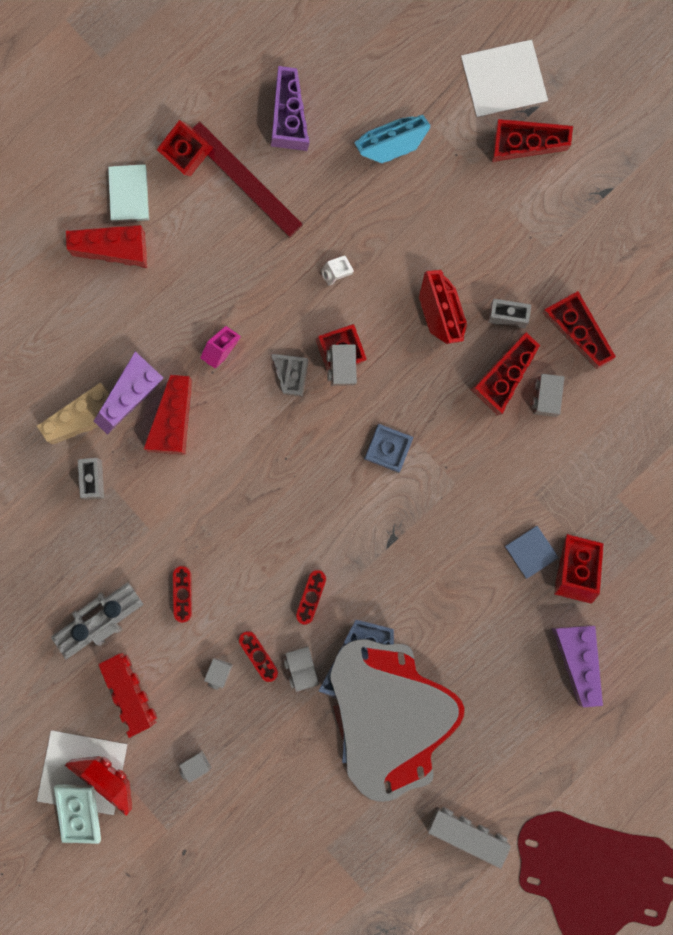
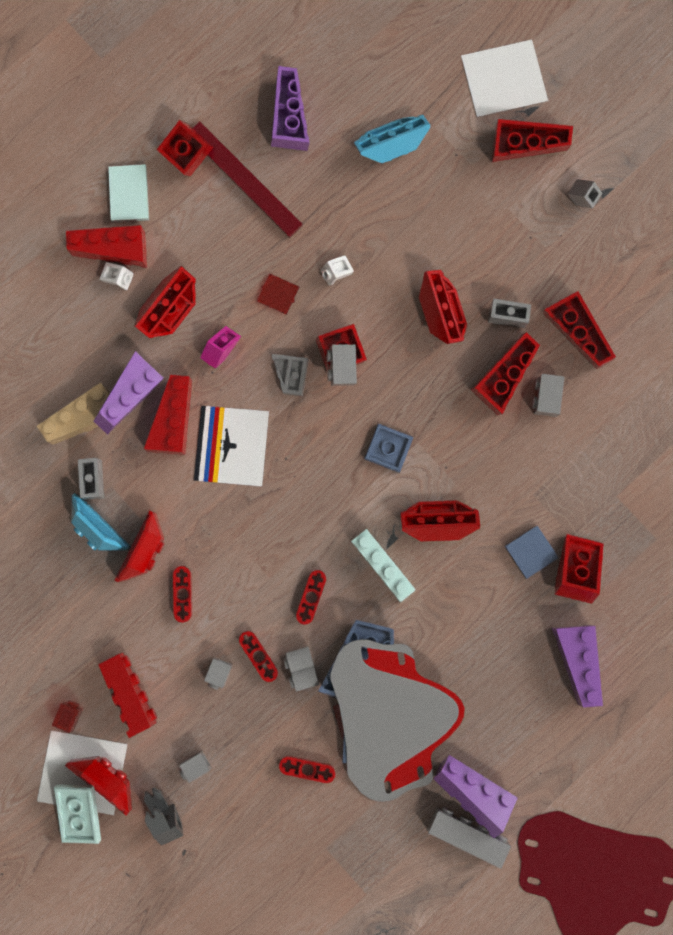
light grey piece [51,582,144,660] -> none
none -> clear red brick [51,700,83,733]
none -> medium azure wedge [71,493,131,551]
none -> white bracket [100,262,133,290]
none -> red wedge [114,510,165,582]
none -> red wedge [134,266,196,338]
none -> dark grey piece [144,788,184,846]
none -> white sticker [194,406,269,486]
none -> clear red piece [257,274,300,315]
none -> red beam [279,756,335,783]
none -> light aqua brick [351,529,416,602]
none -> red wedge [401,500,481,542]
none -> medium lavender wedge [433,755,517,838]
none -> light grey brick [568,179,602,208]

